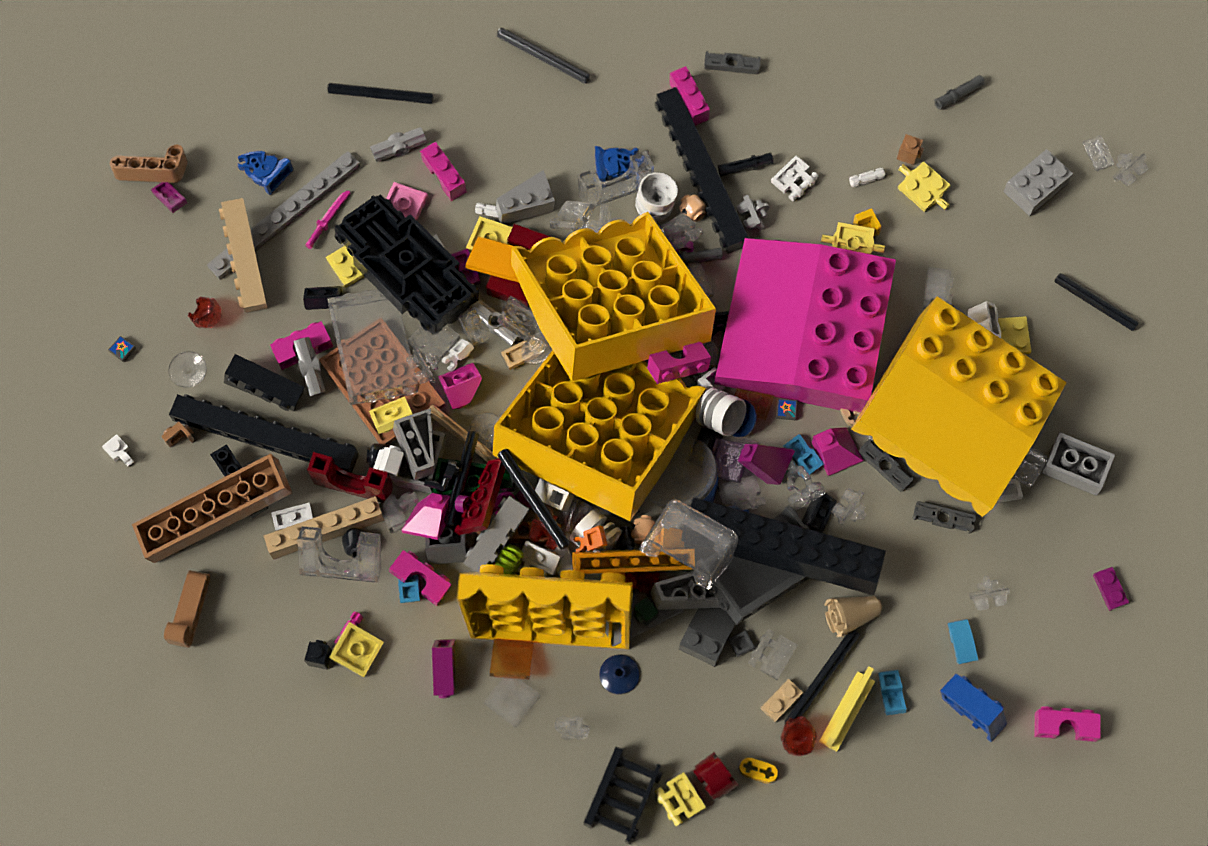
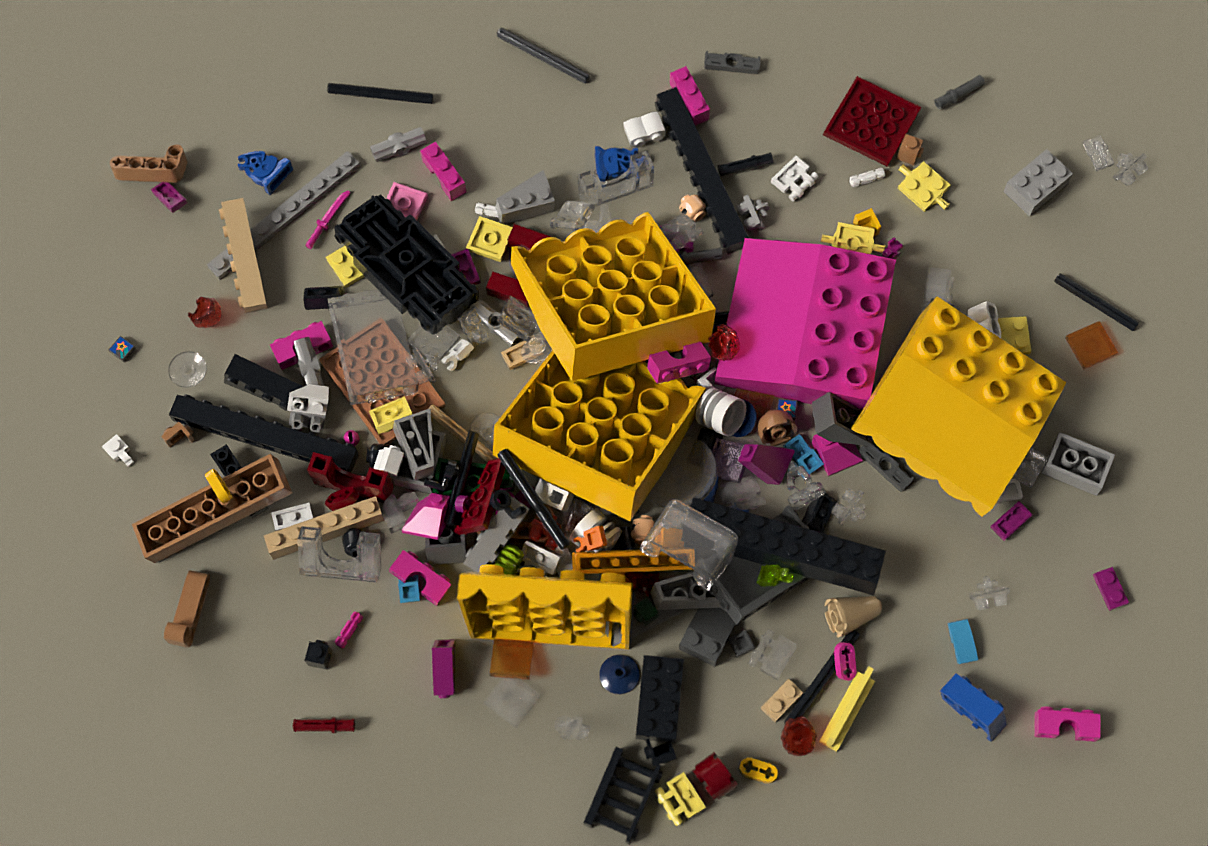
light yellow plate [328,622,384,677] -> none
dark pink slope [438,363,482,409] -> none
light orange tile [466,236,519,283] -> none
white wheel [635,172,678,222] -> none
dark azure slope [878,670,906,716] -> none
dark grey piece [913,501,976,534] -> none
none -> yellow beam [205,468,233,504]
none -> white slope [287,384,329,415]
none -> light grey hips [289,411,326,432]
none -> dark red pin [293,717,355,733]
none -> dark red beam [325,486,359,511]
none -> dark pink hinge [344,430,360,446]
none -> black plate [490,489,527,519]
none -> white brick [624,112,665,147]
none -> black brick [636,655,684,743]
none -> black bracket [643,739,676,766]
none -> clear red hair [708,324,740,361]
none -> clear neon green plate [756,564,794,587]
none -> medium nougat cylinder [757,410,797,446]
none -> dark grey slope [812,392,872,446]
none -> dark red plate [823,76,921,167]
none -> dark pink beam [834,642,856,681]
none -> magenta plate [882,237,903,259]
none -> magenta plate [990,501,1033,541]
none -> clear orange tile [1065,321,1118,370]

